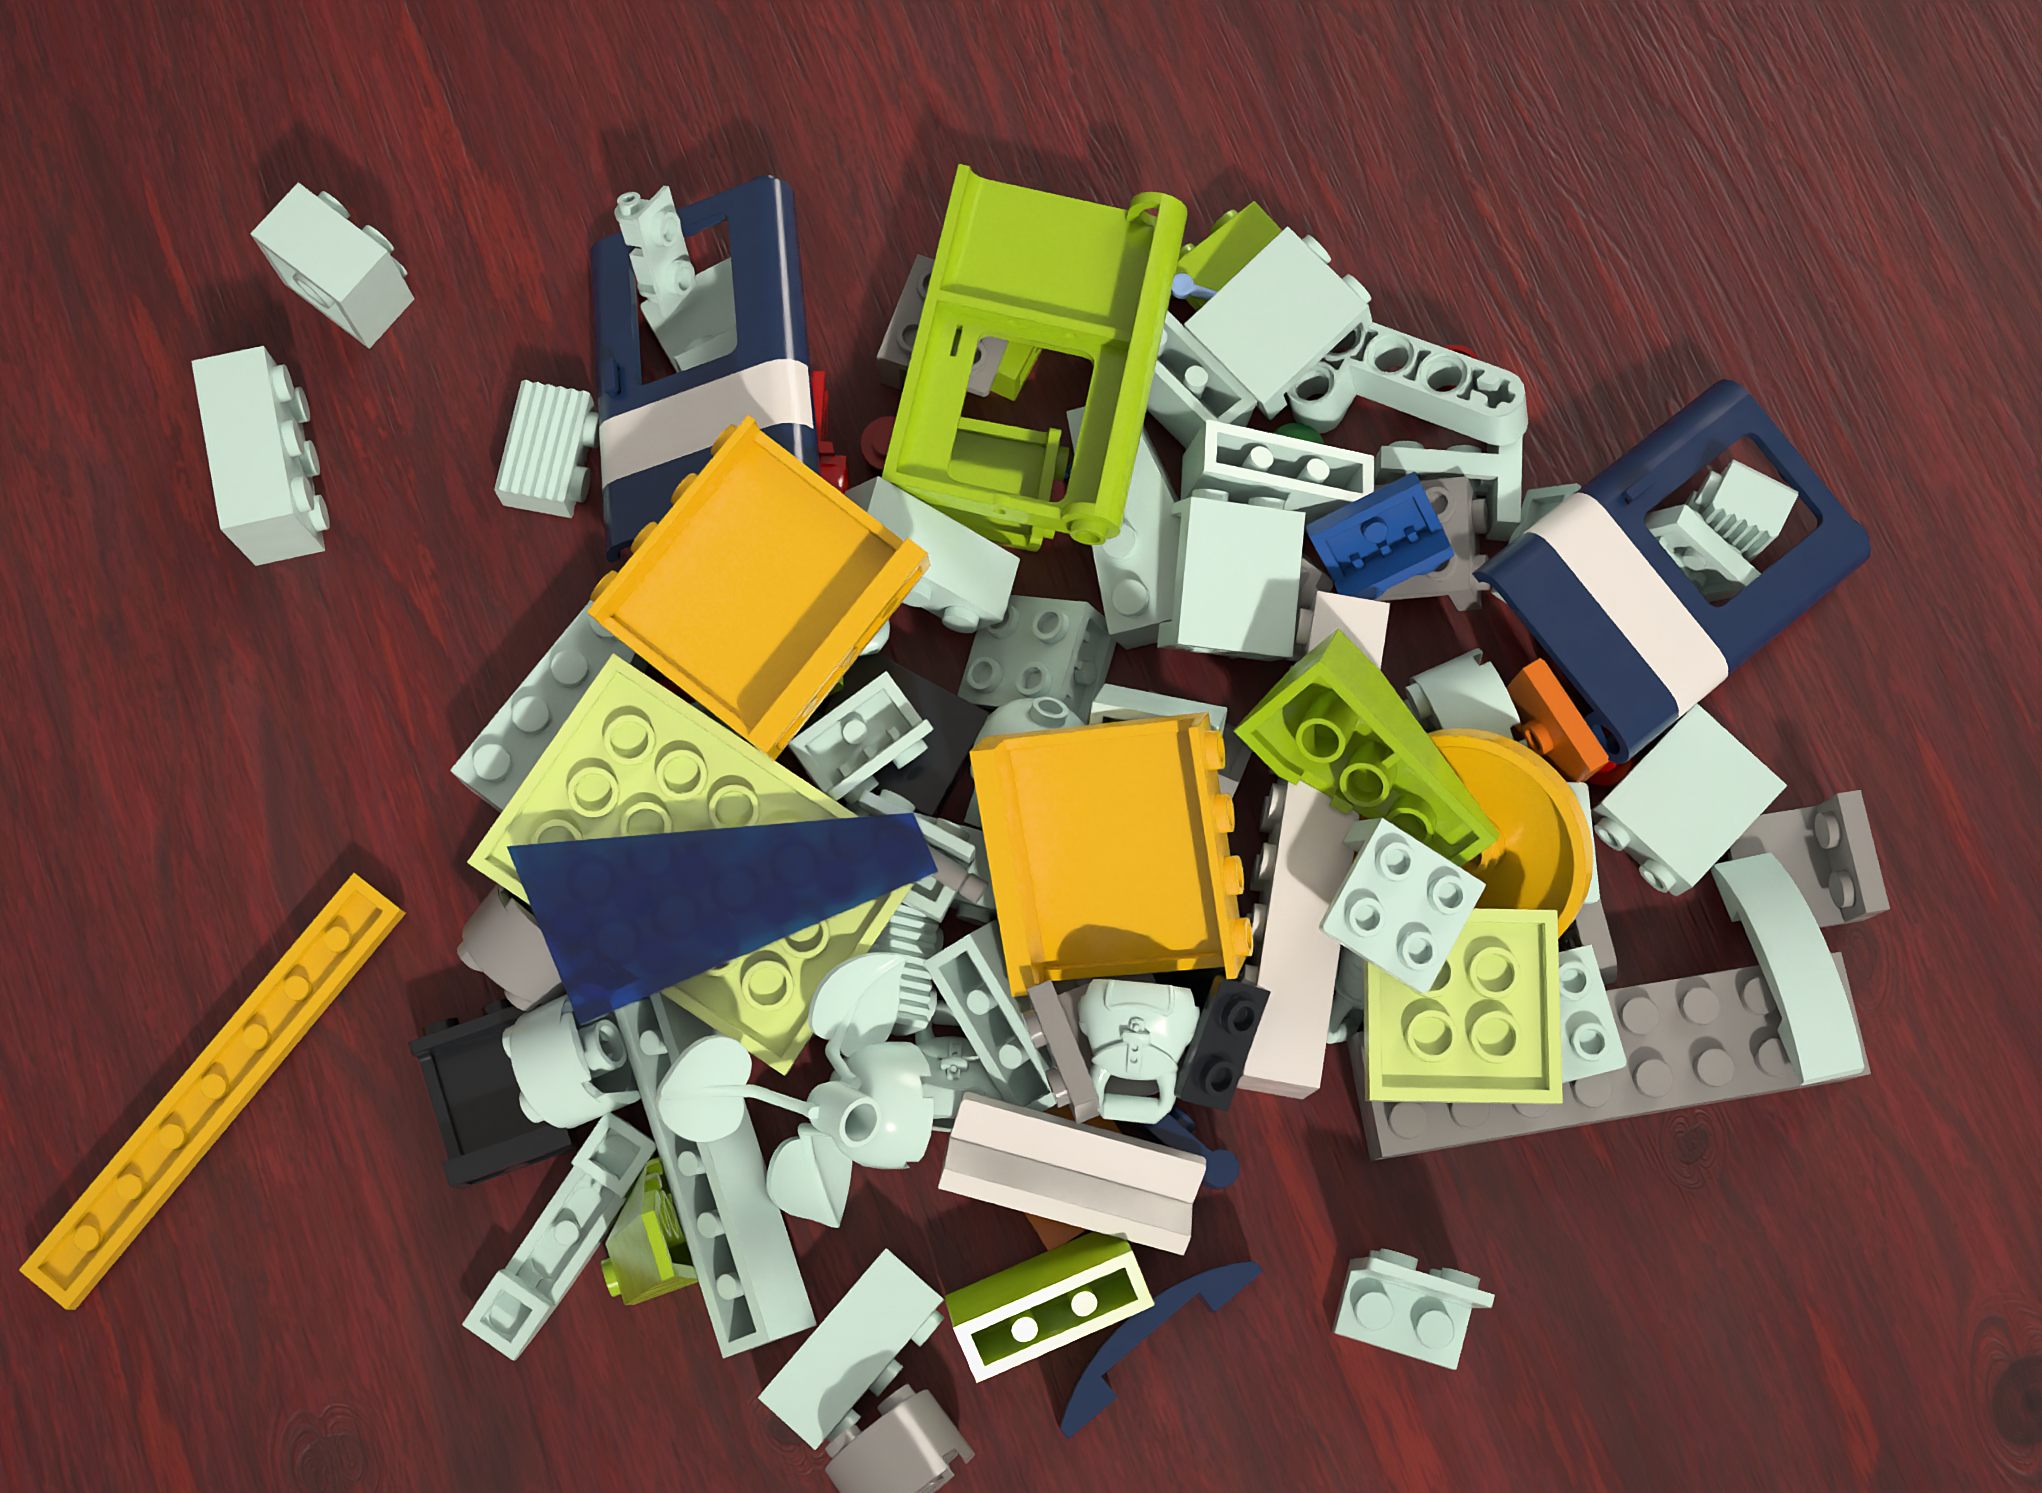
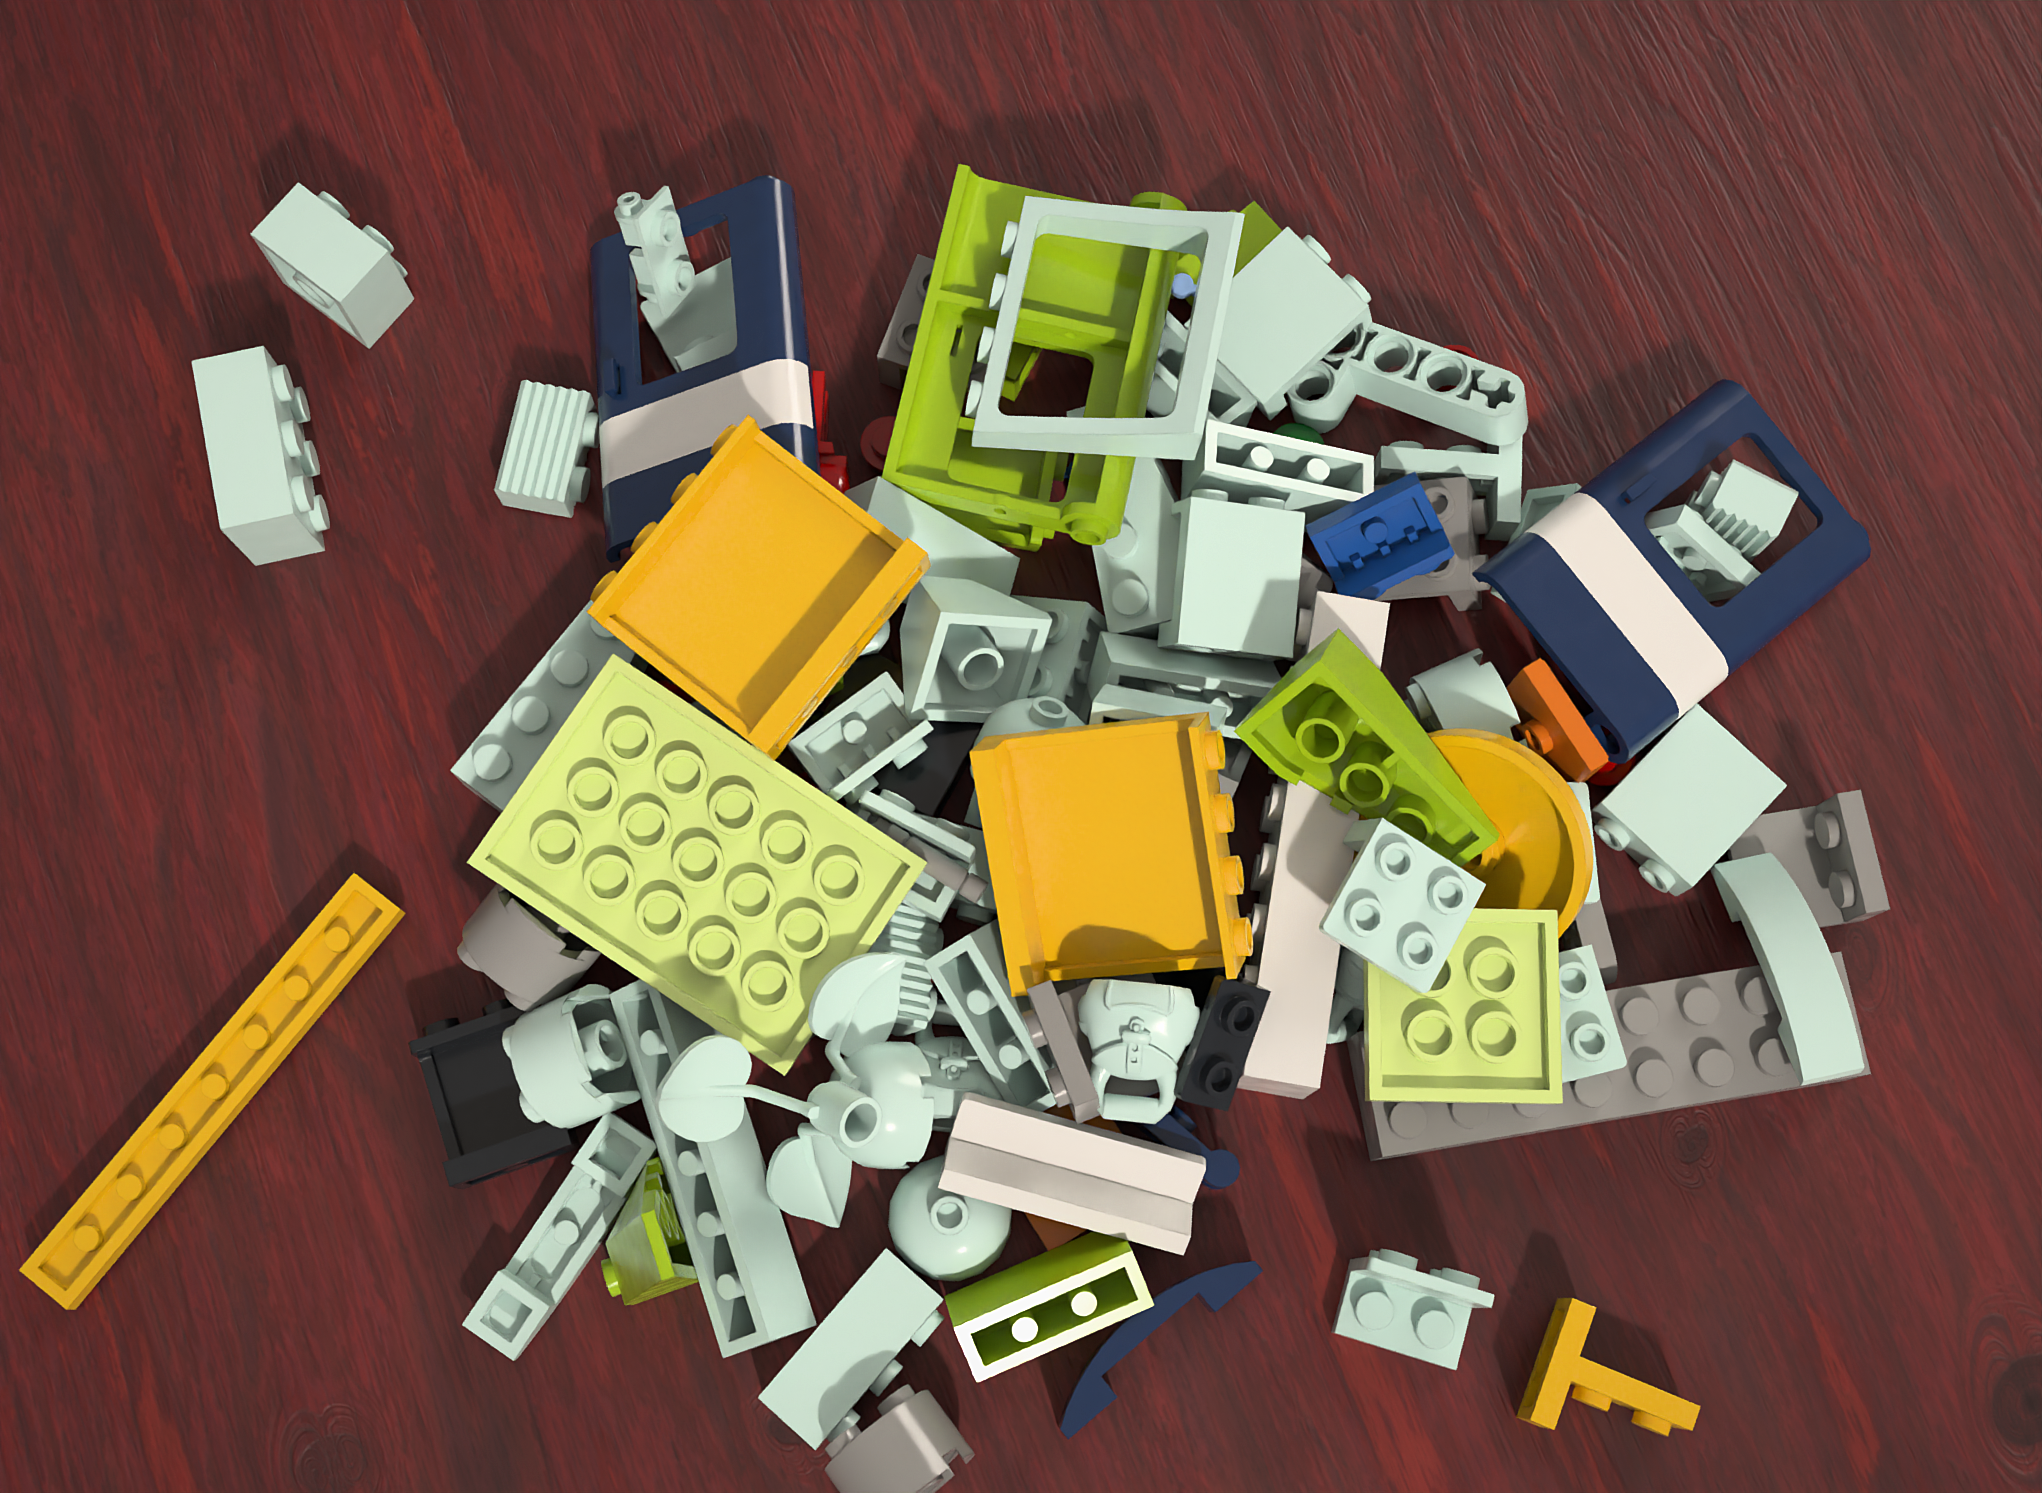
clear blue wing [507,813,938,1025] -> none
none -> light aqua cylinder [888,1155,1012,1281]
none -> light aqua slope [900,576,1053,723]
none -> light aqua windscreen [965,196,1245,460]
none -> light aqua brick [1086,631,1281,739]
none -> yellow bracket [1516,1298,1701,1437]

